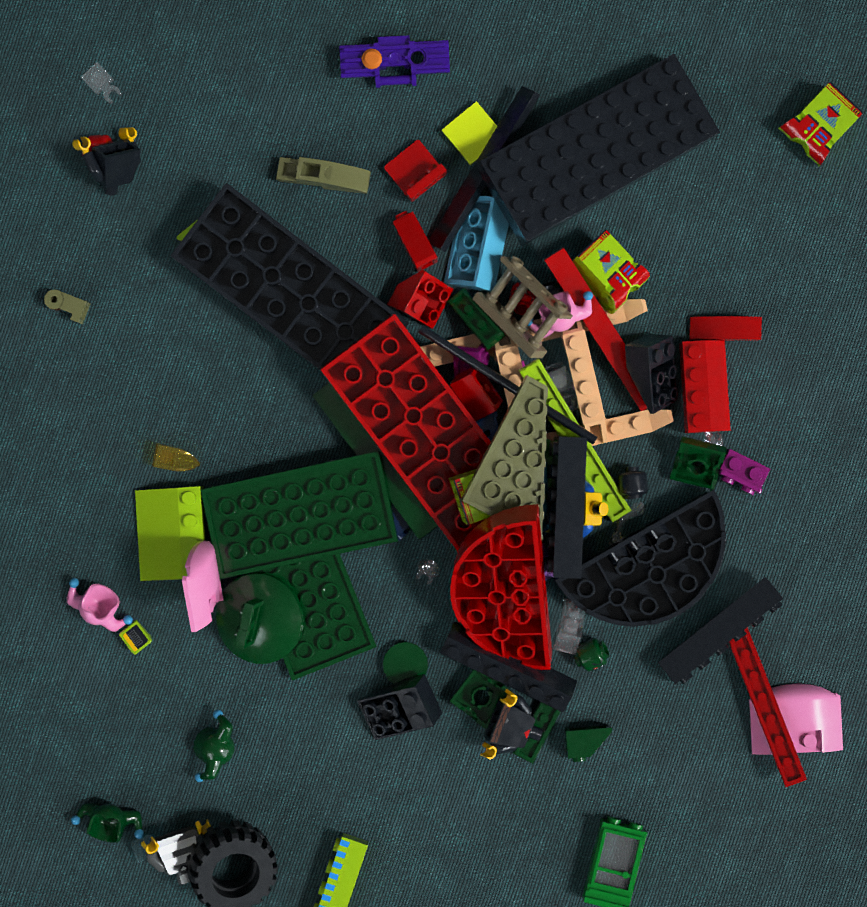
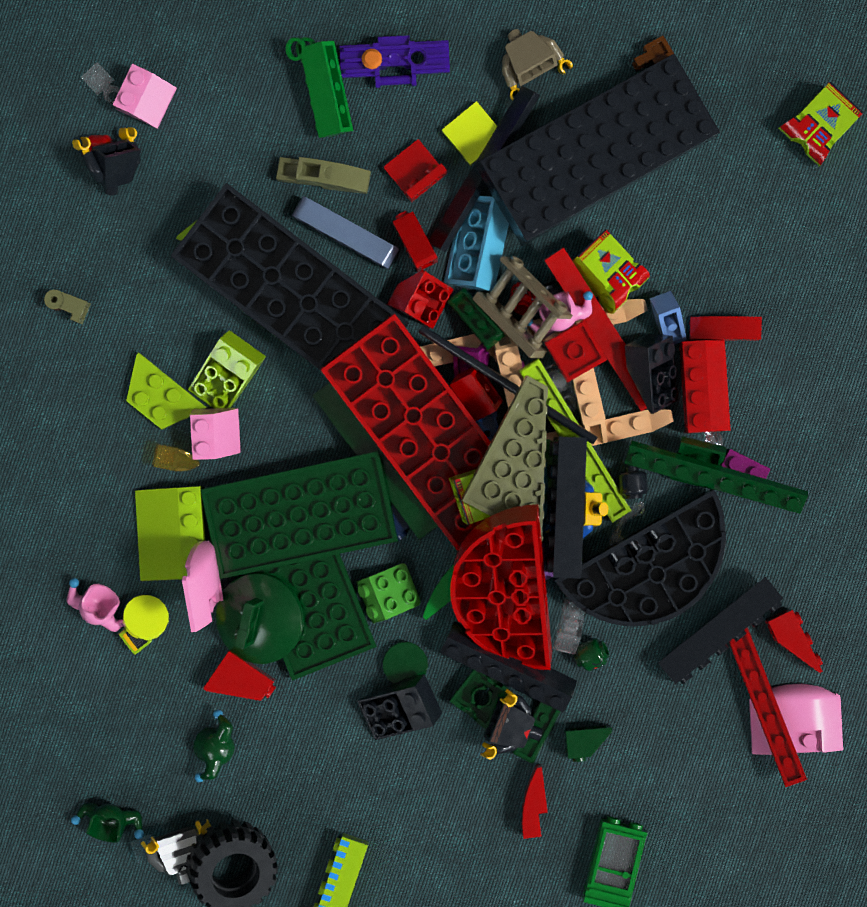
clear plate [416,559,440,585] -> none
none -> bright pink slope [113,64,177,129]
none -> neon yellow tile [123,595,169,640]
none -> lime wing [126,352,207,430]
none -> lime slope [188,330,266,409]
none -> bright pink slope [190,408,241,460]
none -> red slope [203,650,276,701]
none -> green hinge [286,37,353,138]
none -> sand blue beam [291,196,399,270]
none -> bright green bracket [356,563,421,624]
none -> green slope [423,564,454,620]
none -> dark tan torso [502,29,573,101]
none -> red slope [521,764,548,839]
none -> red tile [544,320,608,383]
none -> dark green plate [624,440,808,514]
none -> reddish brown plate [632,35,674,72]
none -> medium blue slope [650,291,687,344]
none -> red slope [765,608,823,673]

